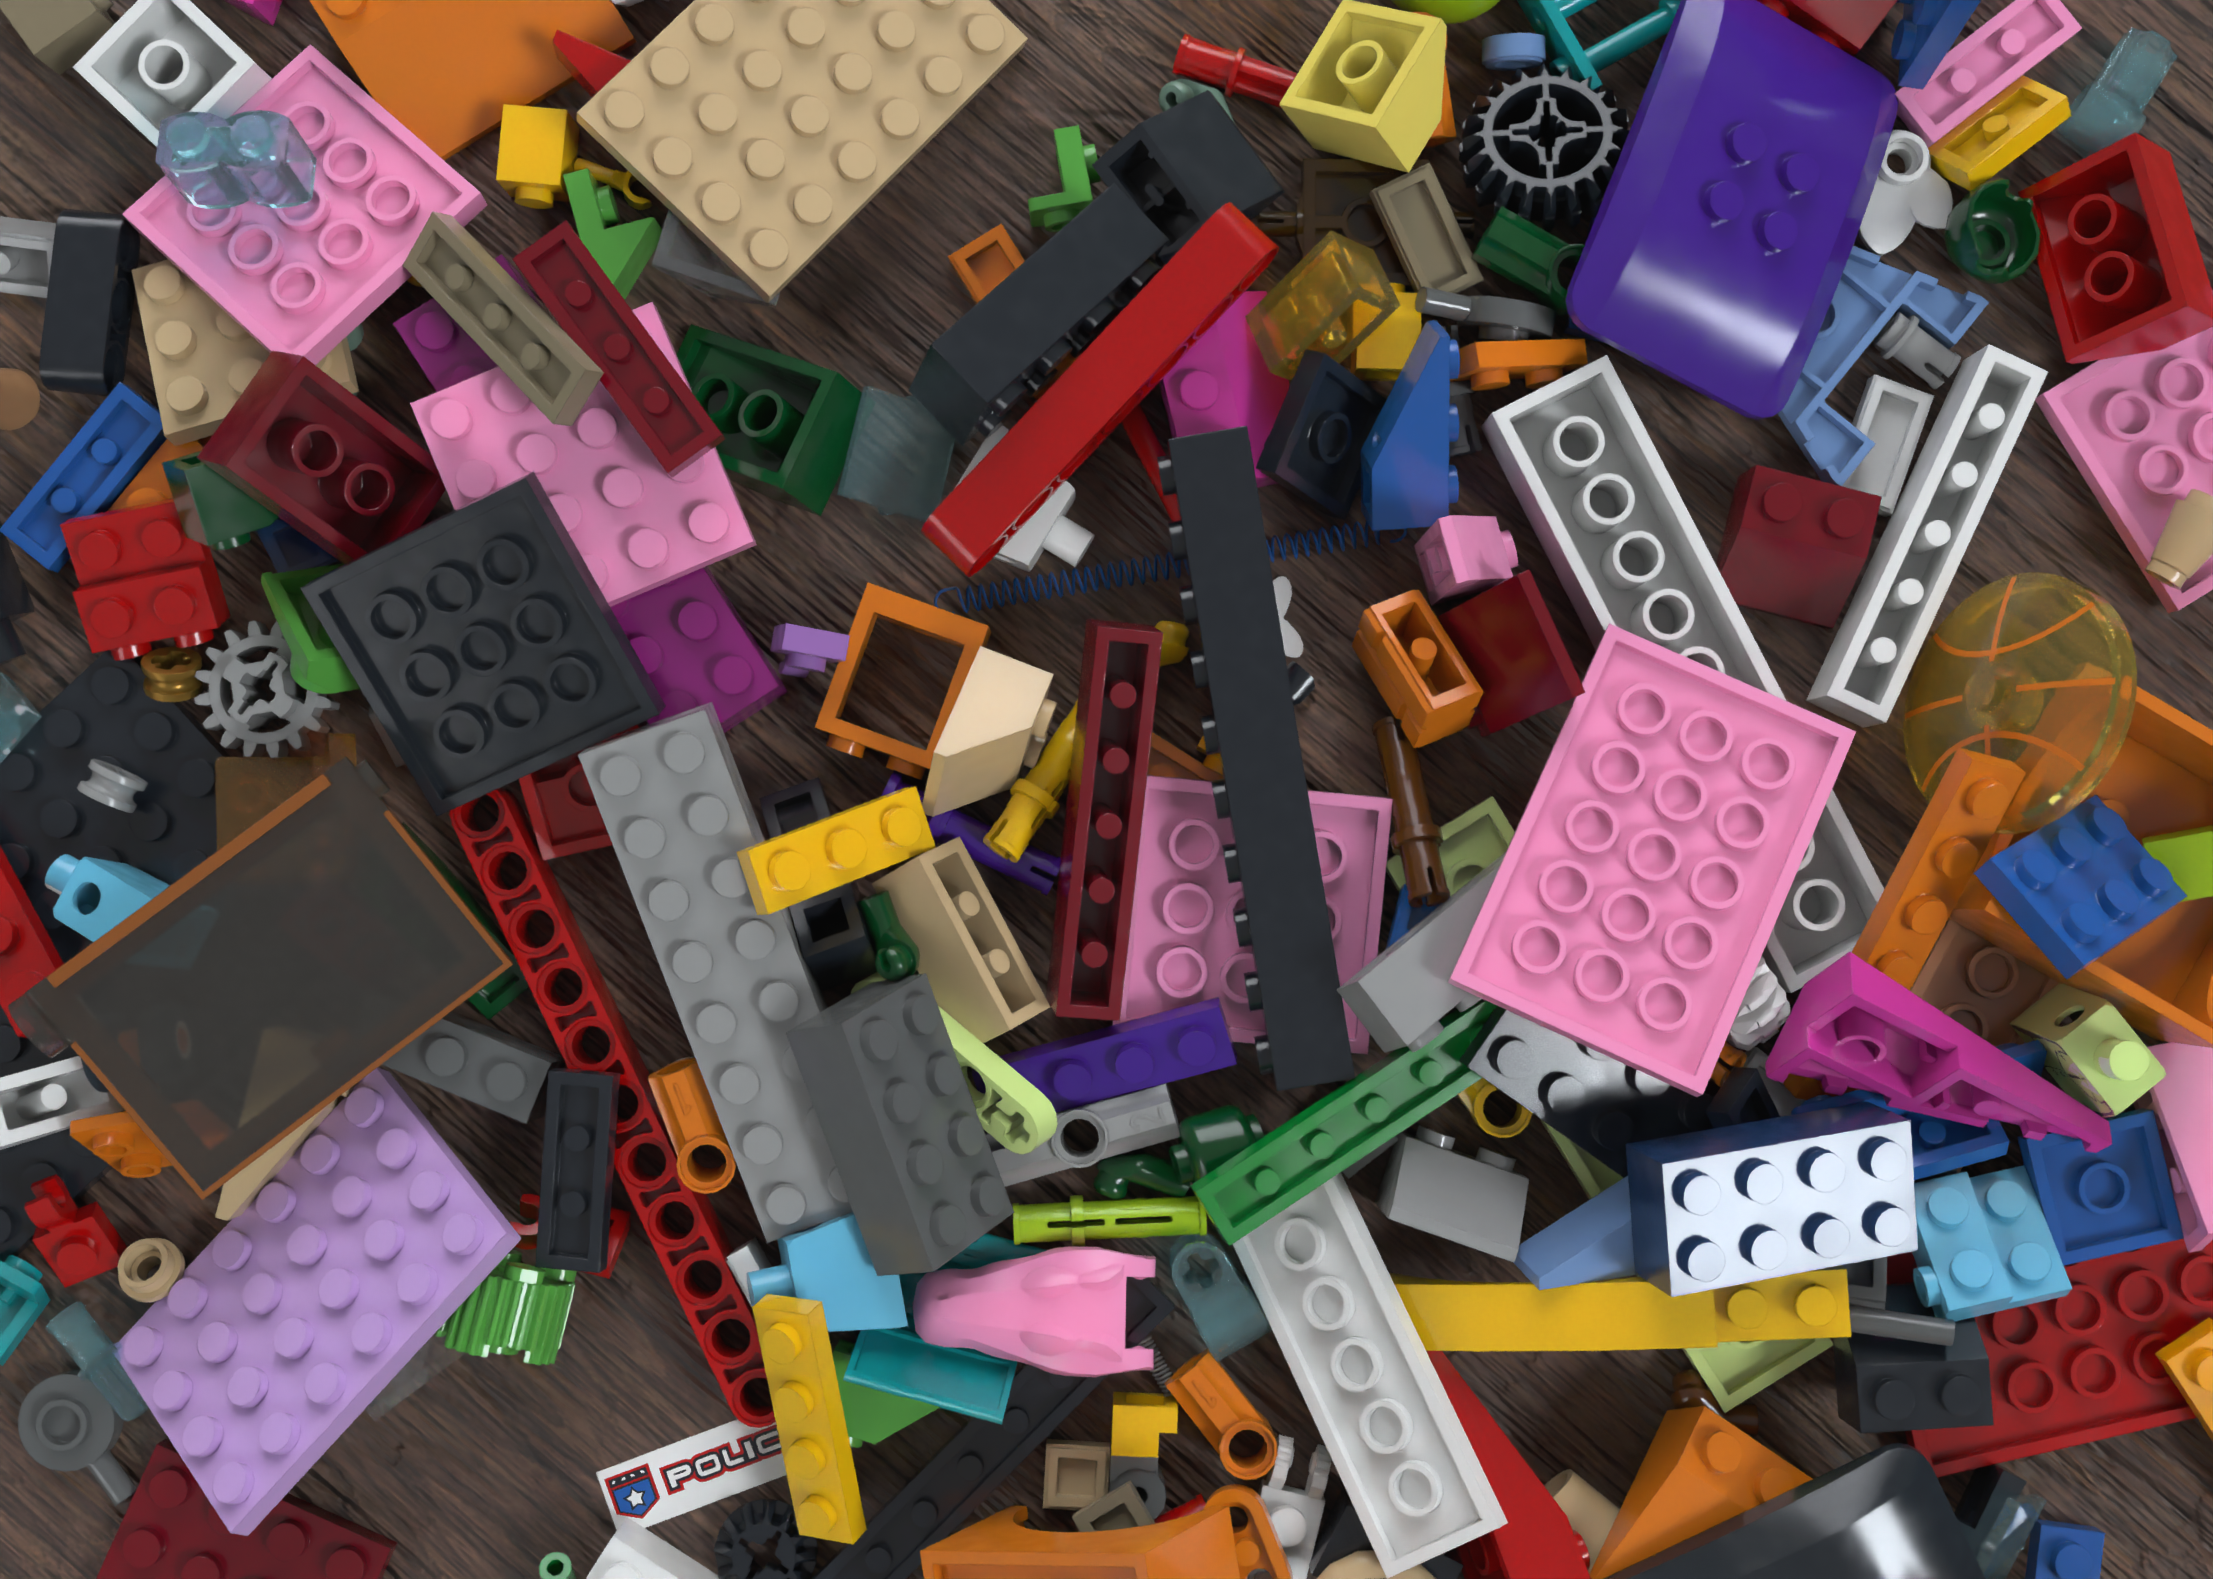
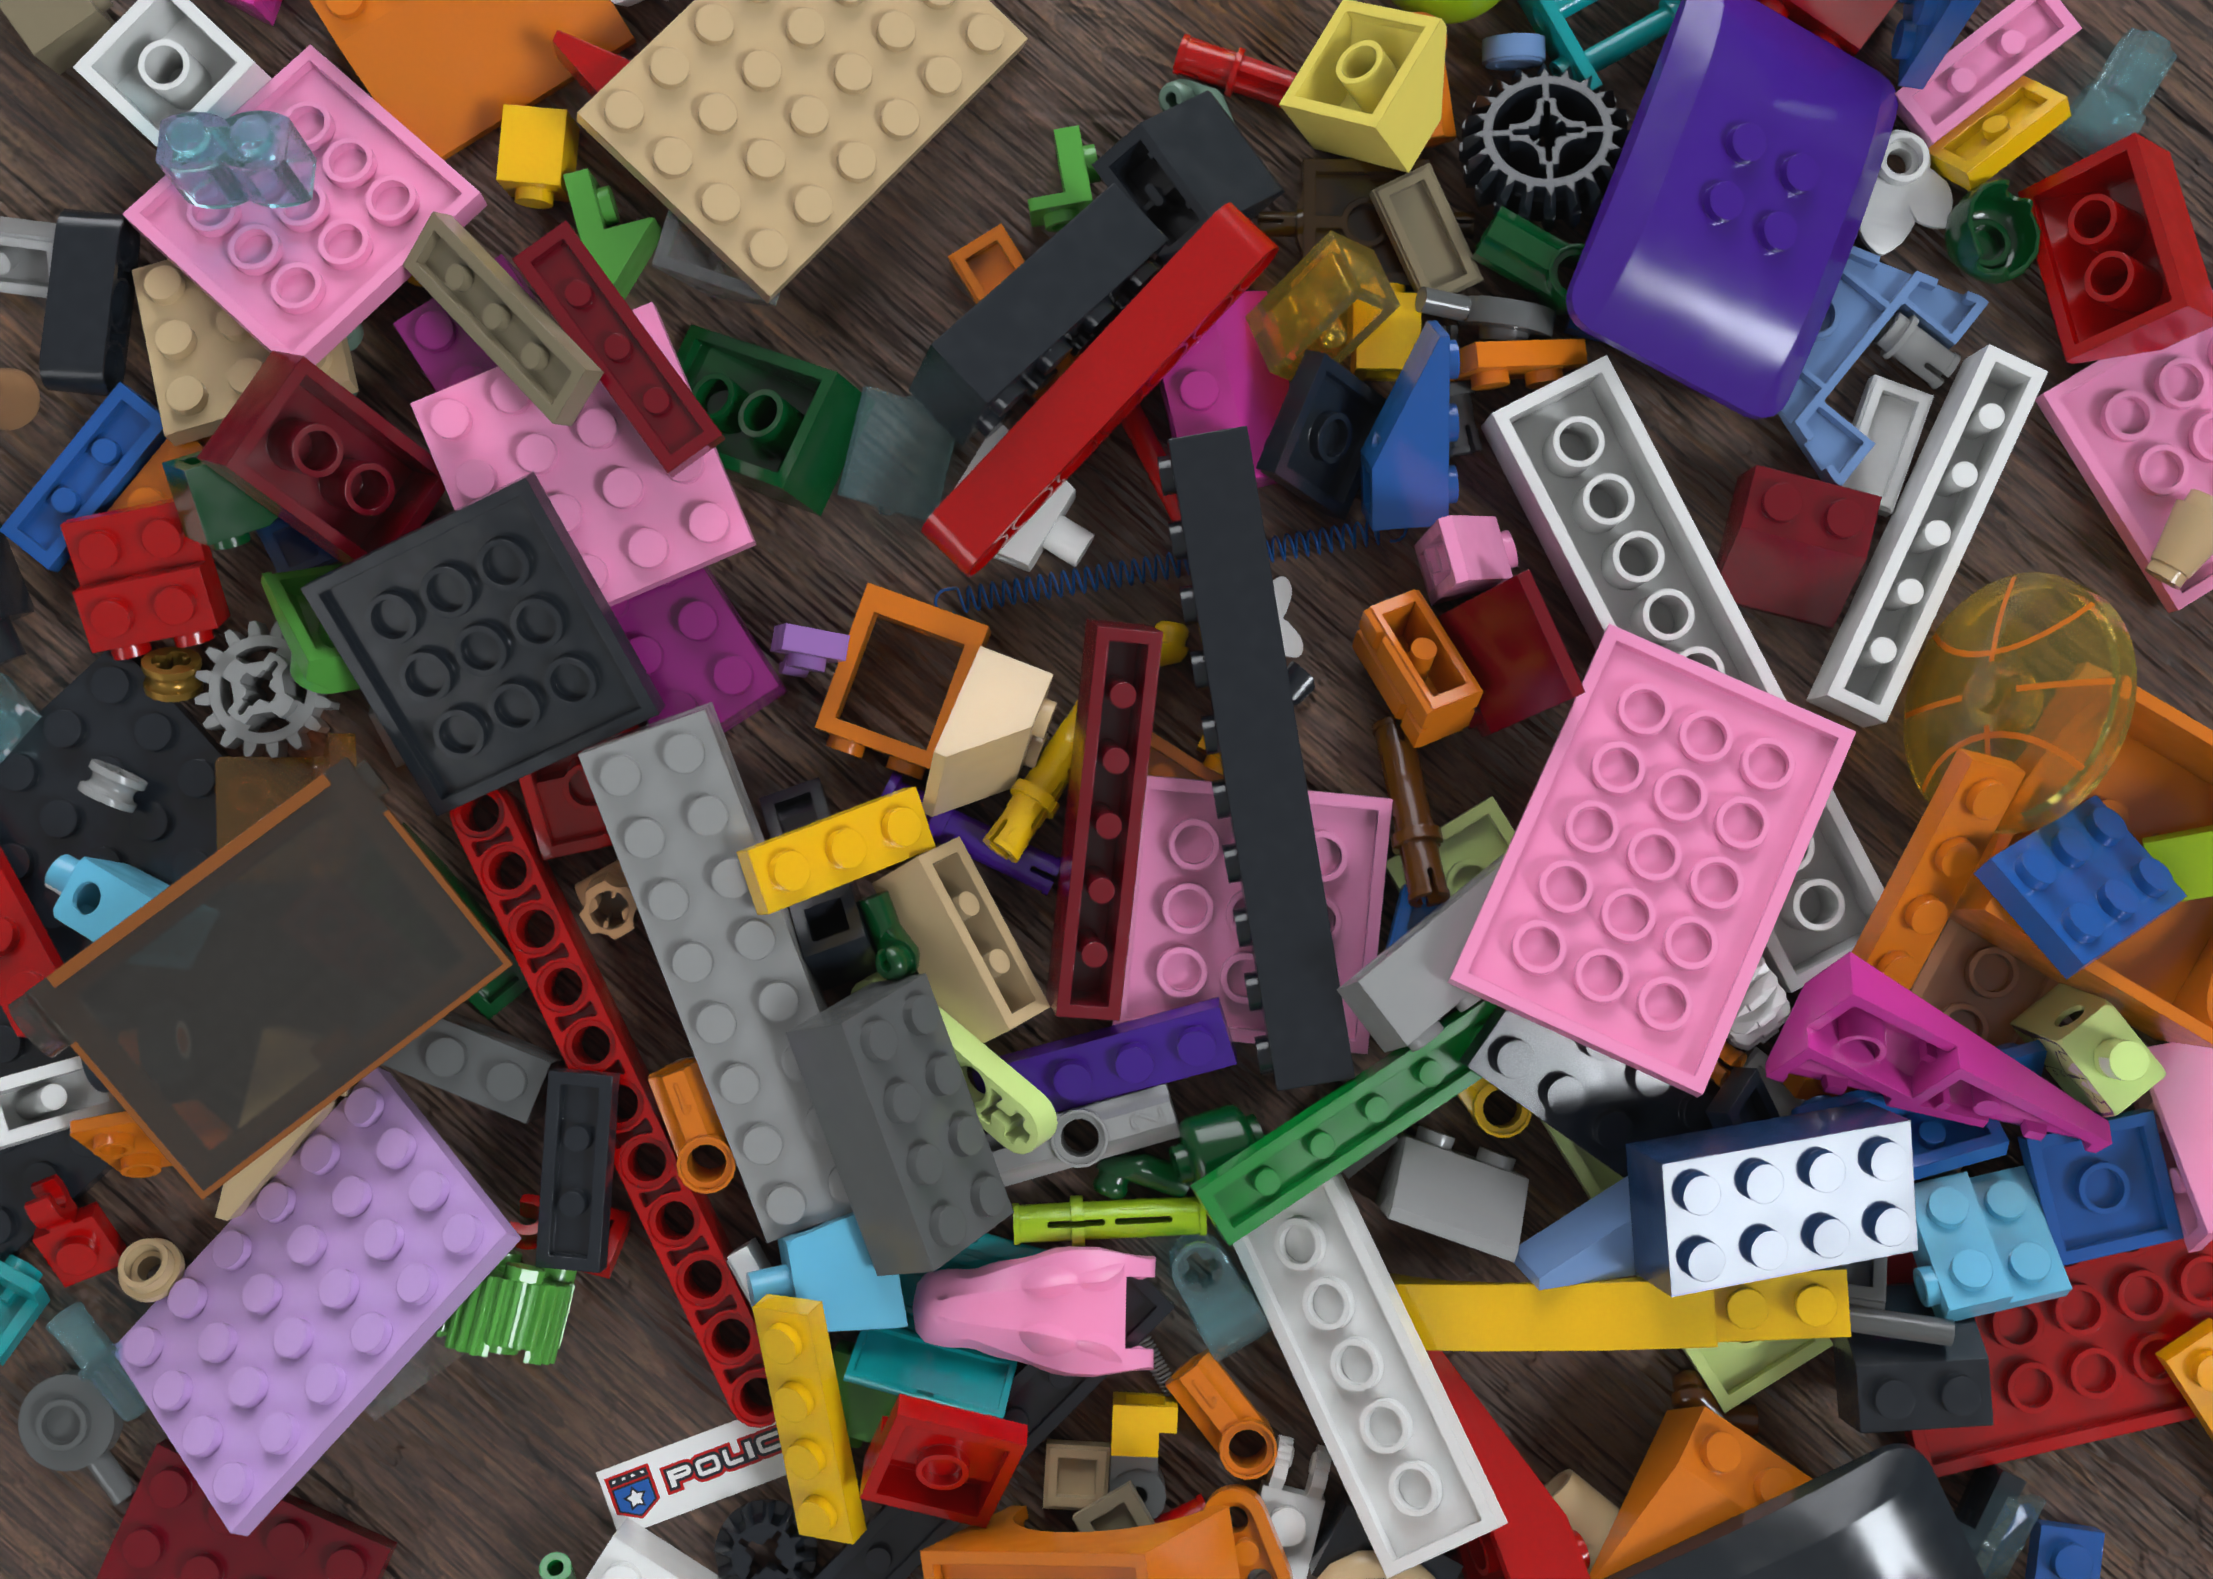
yellow hand [574,157,652,210] -> none
none -> medium nougat piece [575,860,640,940]
none -> red plate [859,1394,1028,1529]

